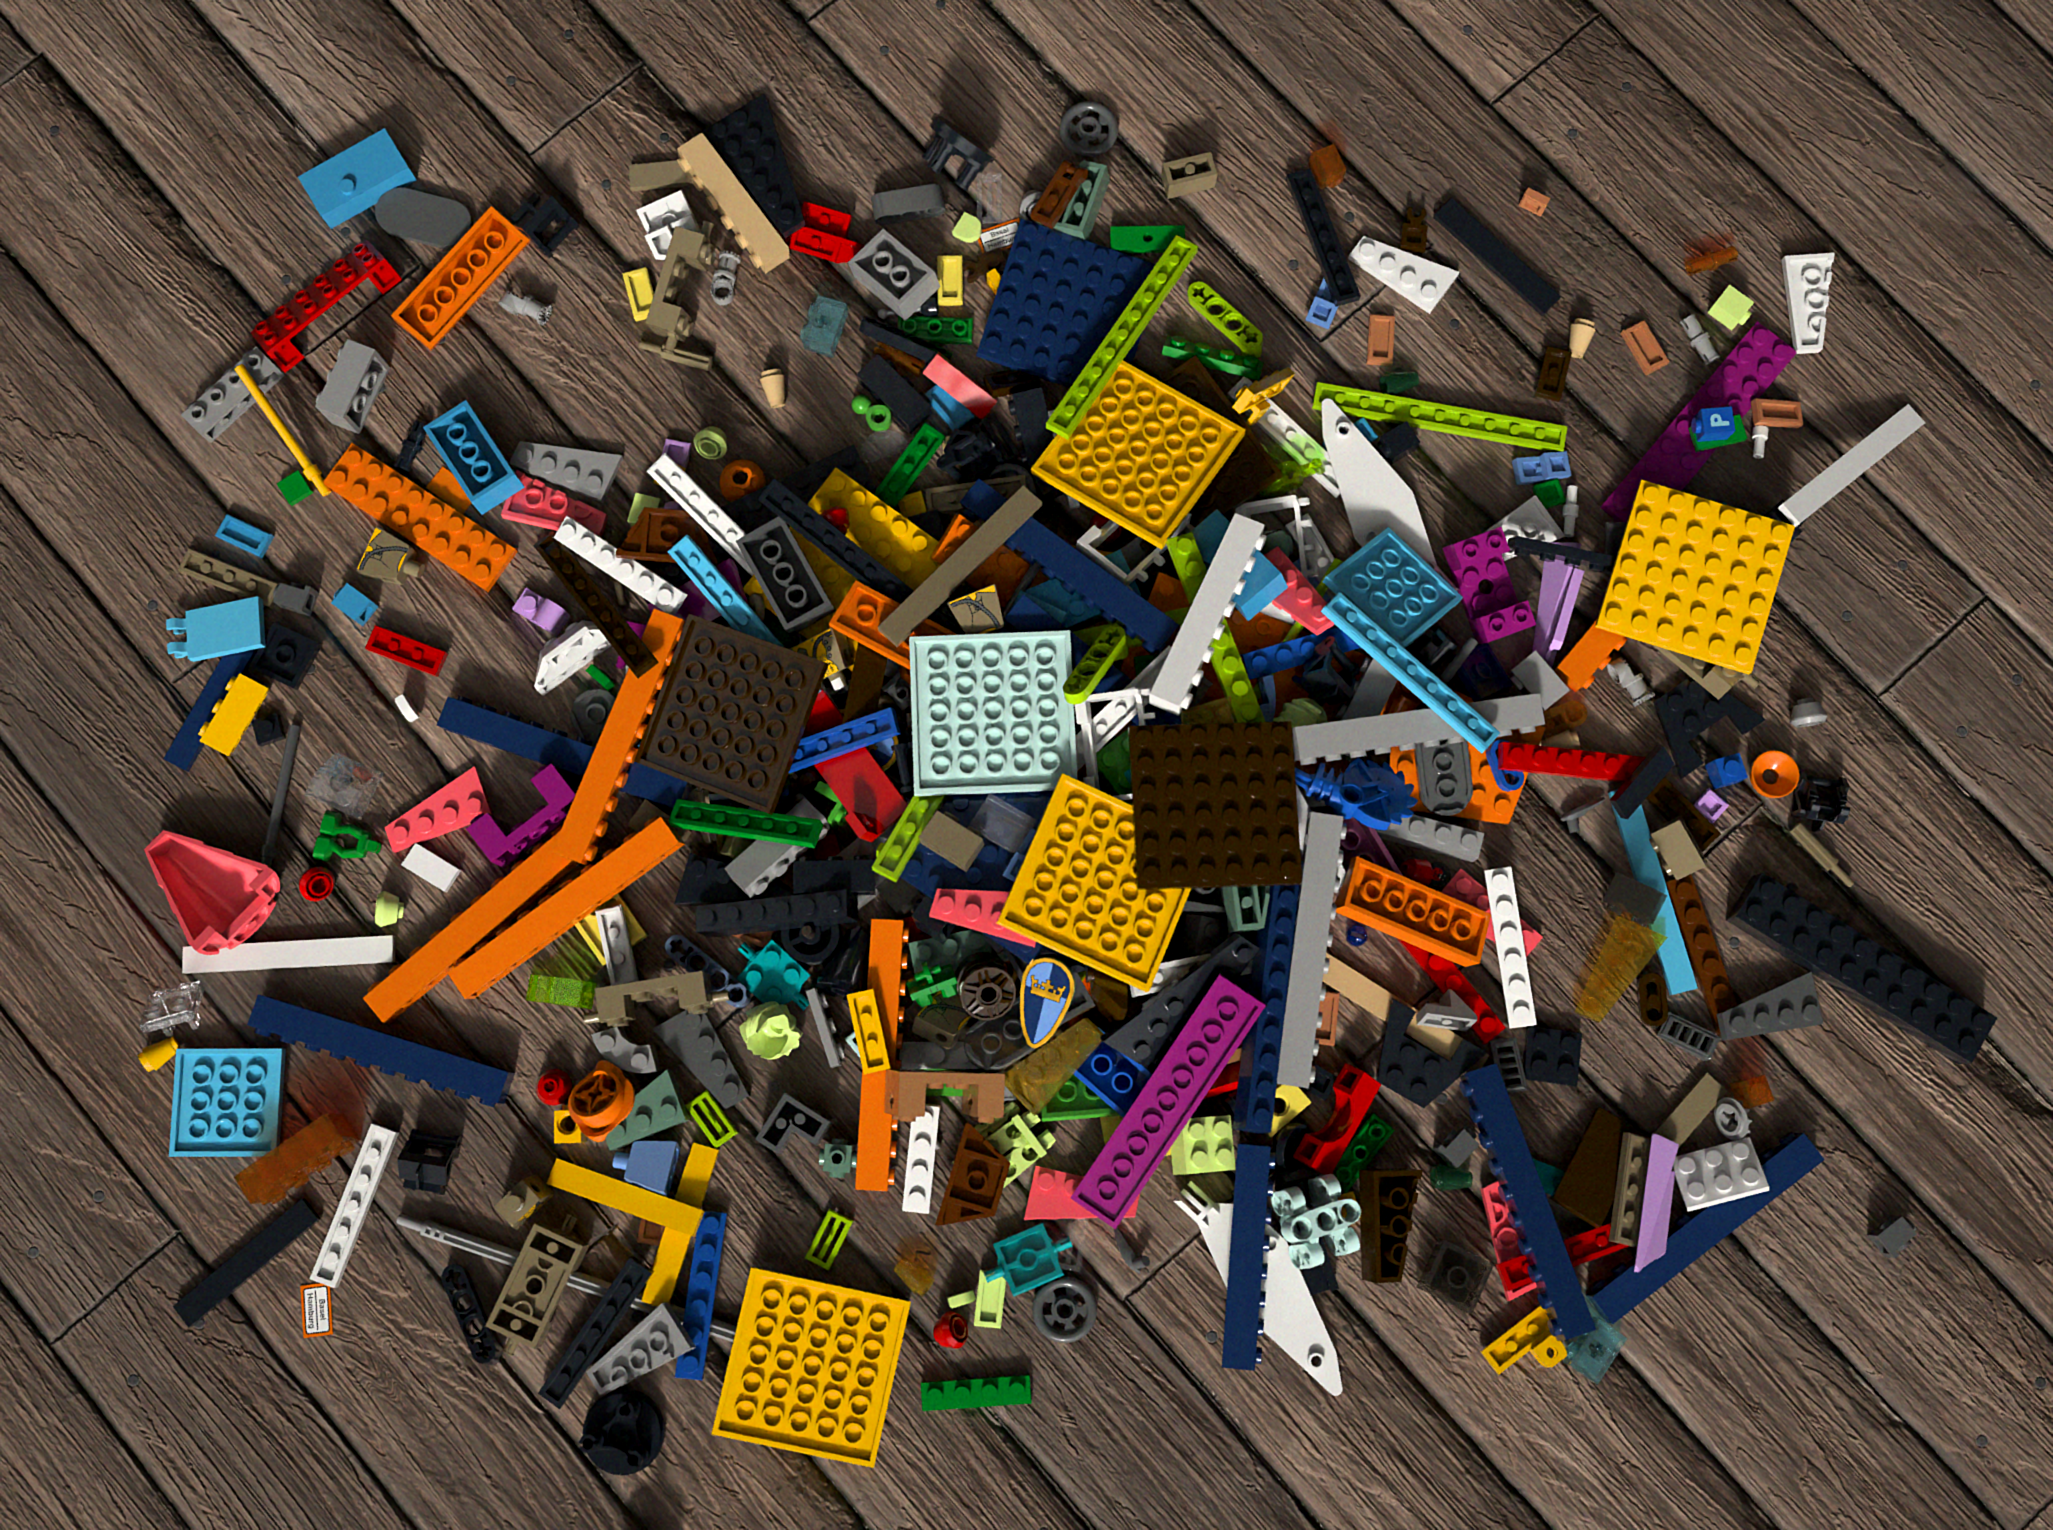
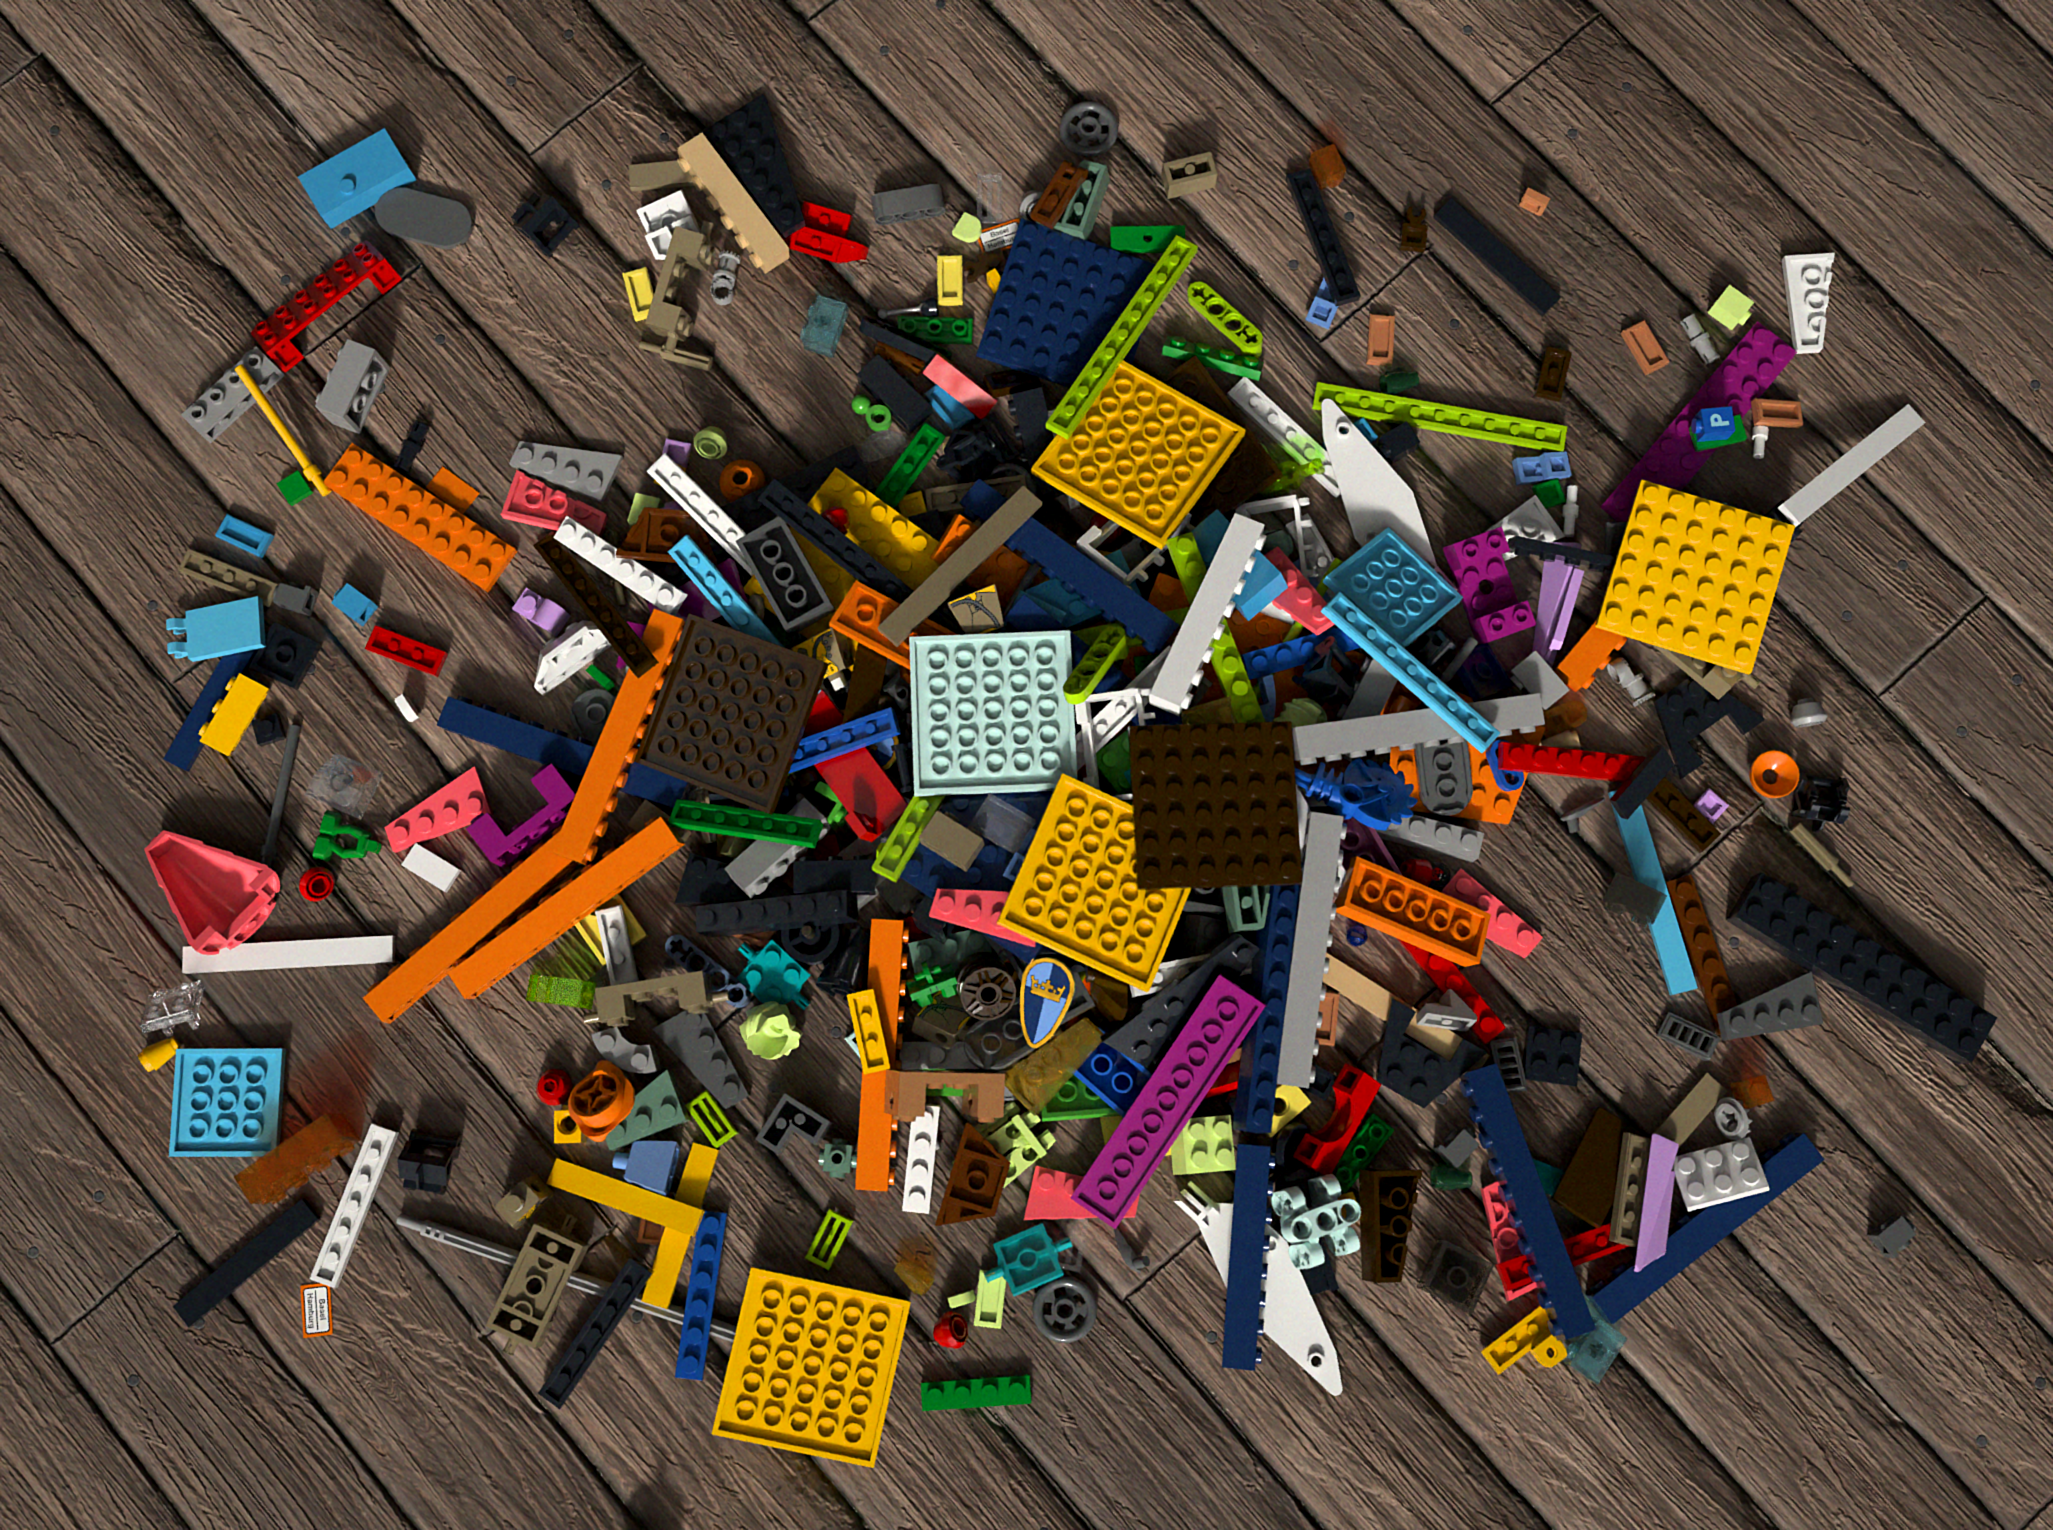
dark blue brick [247,994,515,1107] -> none
dark tan torso [356,527,425,585] -> none
yellowish green cone [375,891,404,927] -> none
orange arch [391,206,530,351] -> none
dark azure brick [423,400,525,515] -> none
black beam [441,1264,504,1365] -> none
light grey connector [498,291,553,325] -> none
black piece [579,1389,666,1475] -> none
light grey wing [586,1302,696,1395] -> none
tan cone [760,369,785,408] -> none
light grey tile [806,988,845,1068] -> none
light grey brick [848,229,940,321] -> none
black piece [922,113,996,191] -> none
yellow plate [1232,367,1295,426] -> none
white wing [1348,236,1460,314] -> none
white plate [1484,866,1537,1028] -> none
tan cone [1569,319,1596,358] -> none
clear yellow wing [1574,916,1667,1023] -> none
dark brown plate [1637,973,1668,1027] -> none
dark tan brick [1649,816,1707,880] -> none
clear orange pin [1685,246,1738,276] -> none
blue brick [1705,753,1748,790] -> none

